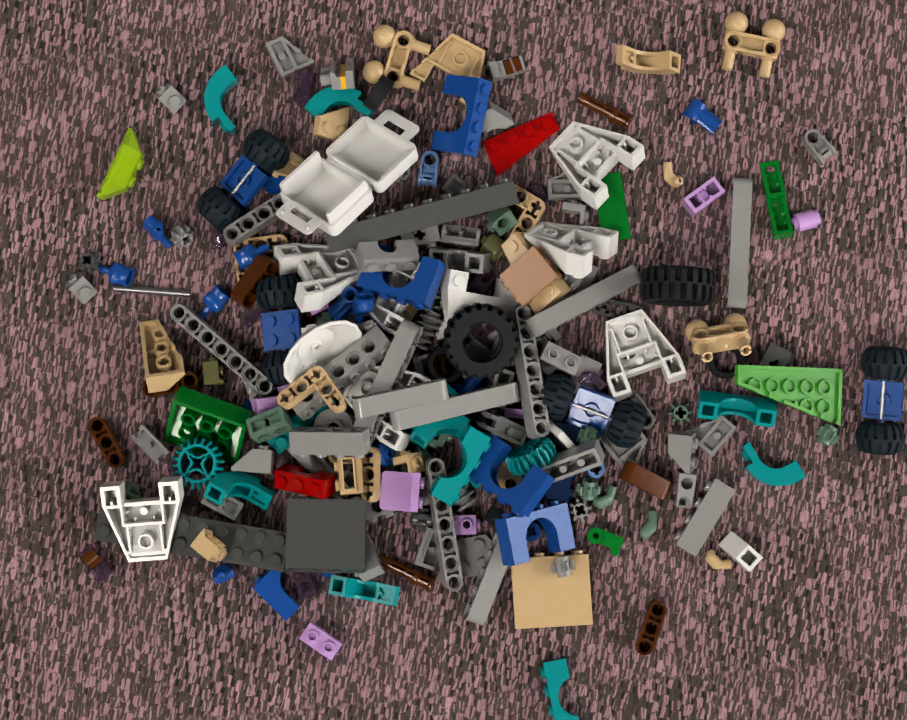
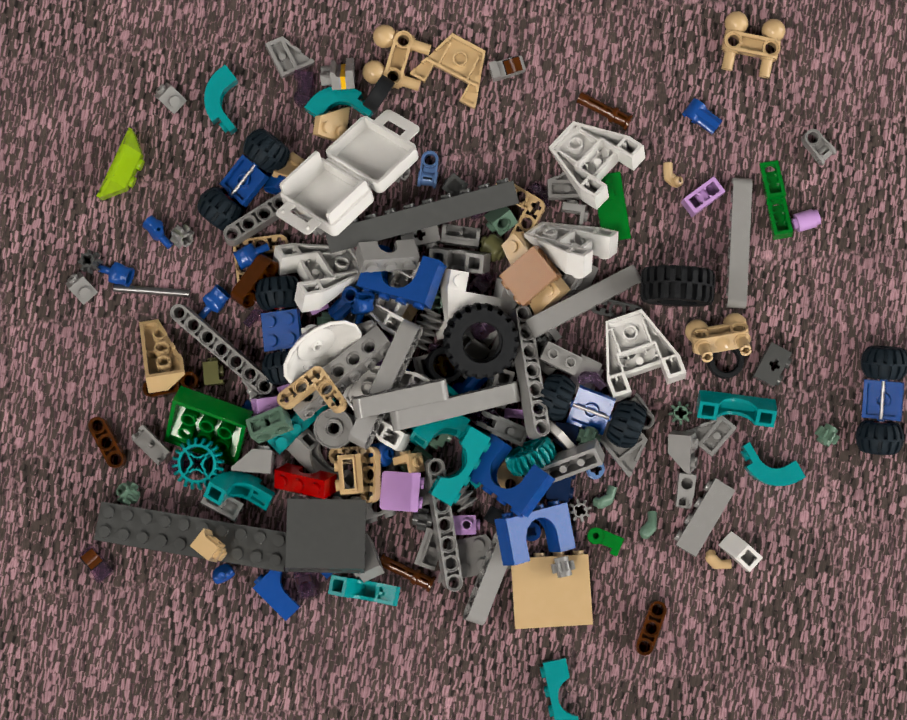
white wedge [100,476,184,562] -> none
arm [210,223,227,250] -> none
light grey brick [289,427,371,458] -> none
lavender brick [299,621,343,661] -> none
blue arch [431,75,492,158] -> none
light grey slope [482,101,514,133] -> none
red wing [482,112,559,177] -> none
sand green gear [576,477,601,501] -> none
tan arch [616,45,681,75] -> none
reddish brown beam [618,460,673,501] -> none
bright green wing [734,365,843,426] -> none

